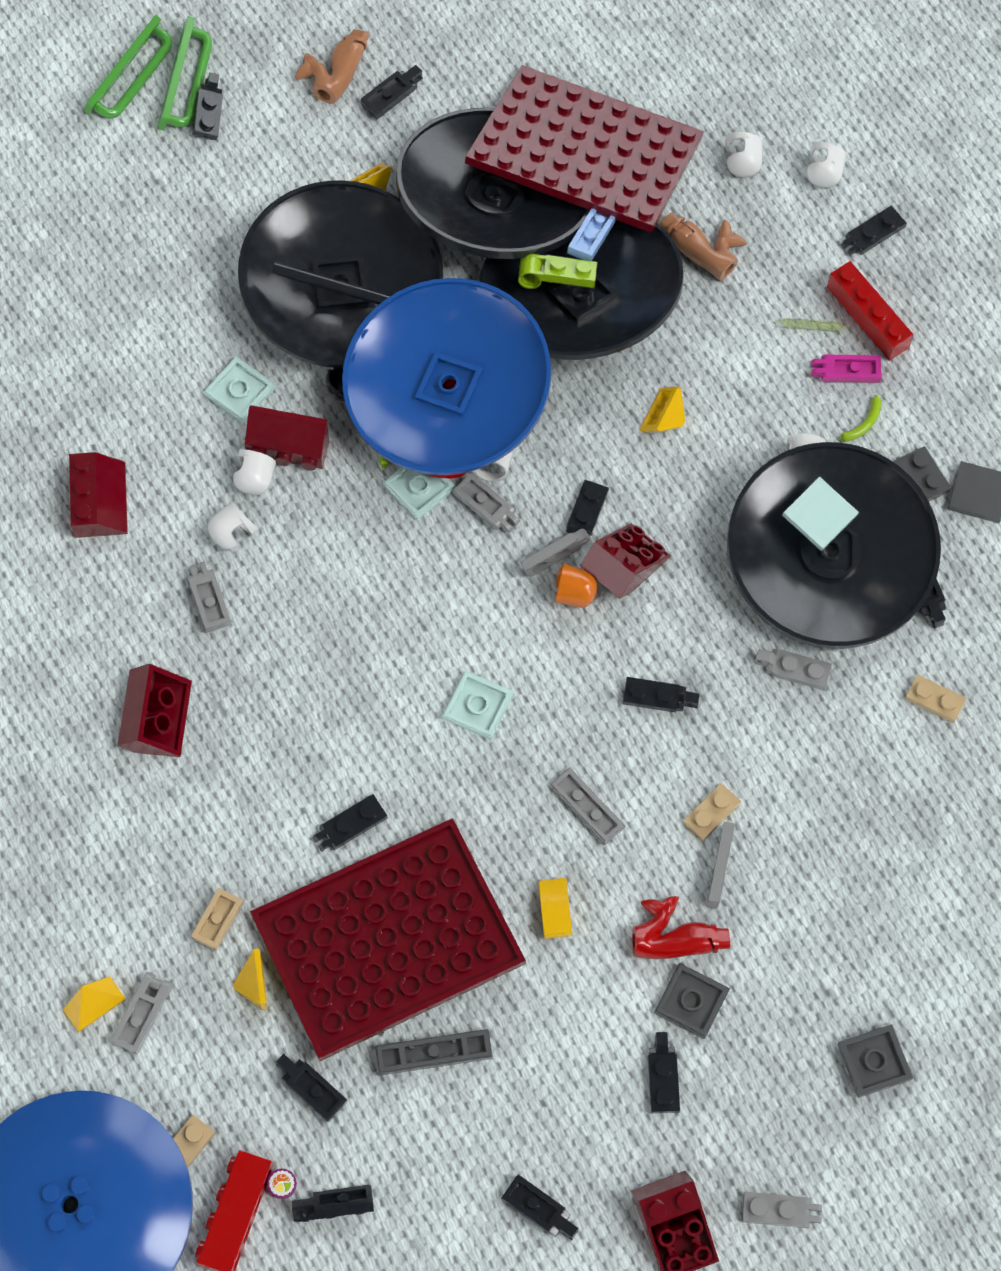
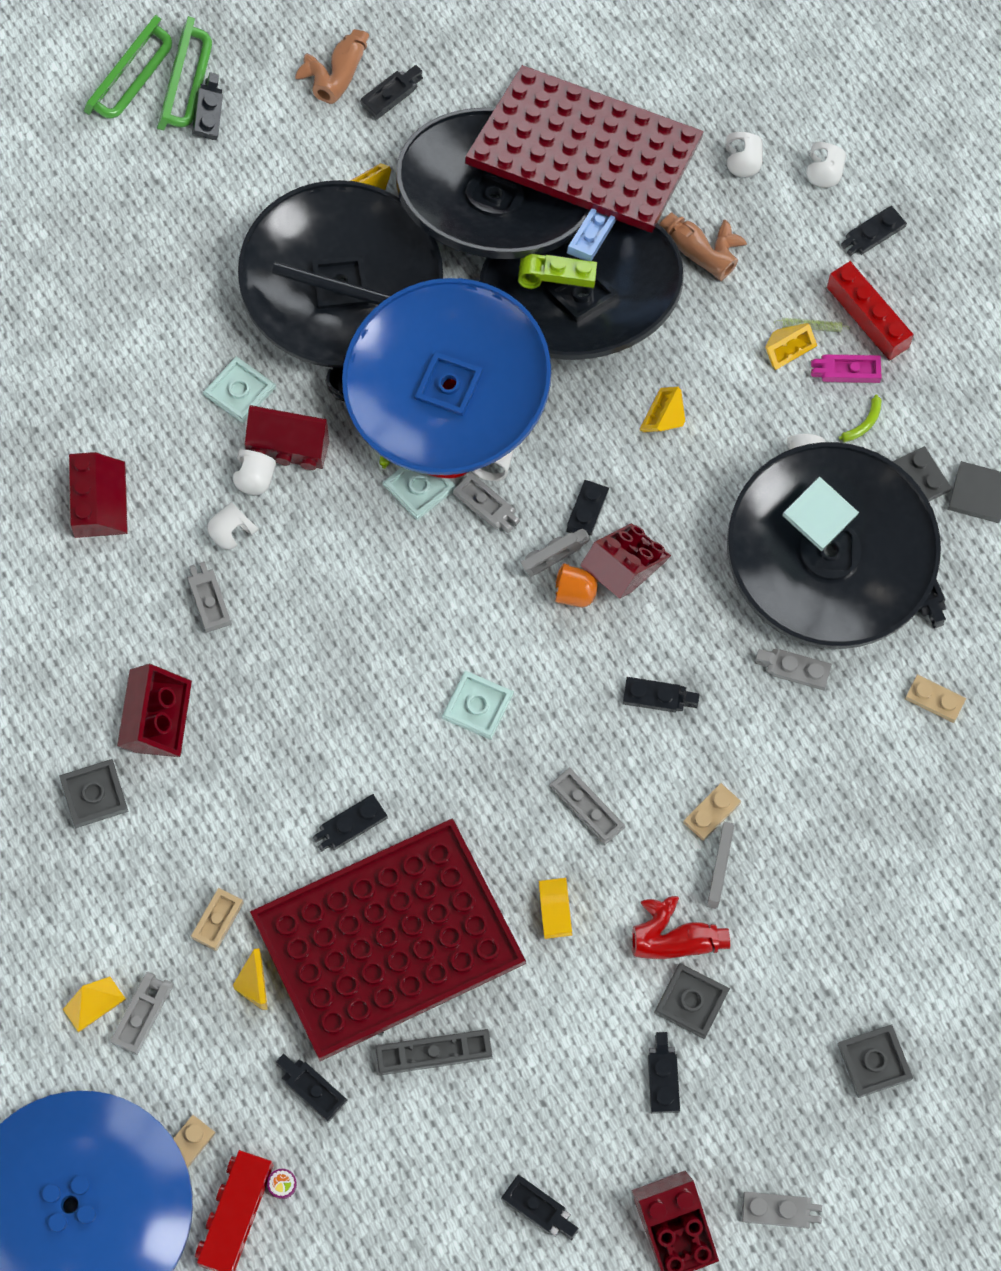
black hinge [292,1184,374,1222] -> none
none -> dark grey plate [59,759,129,829]
none -> yellow slope [765,323,817,370]

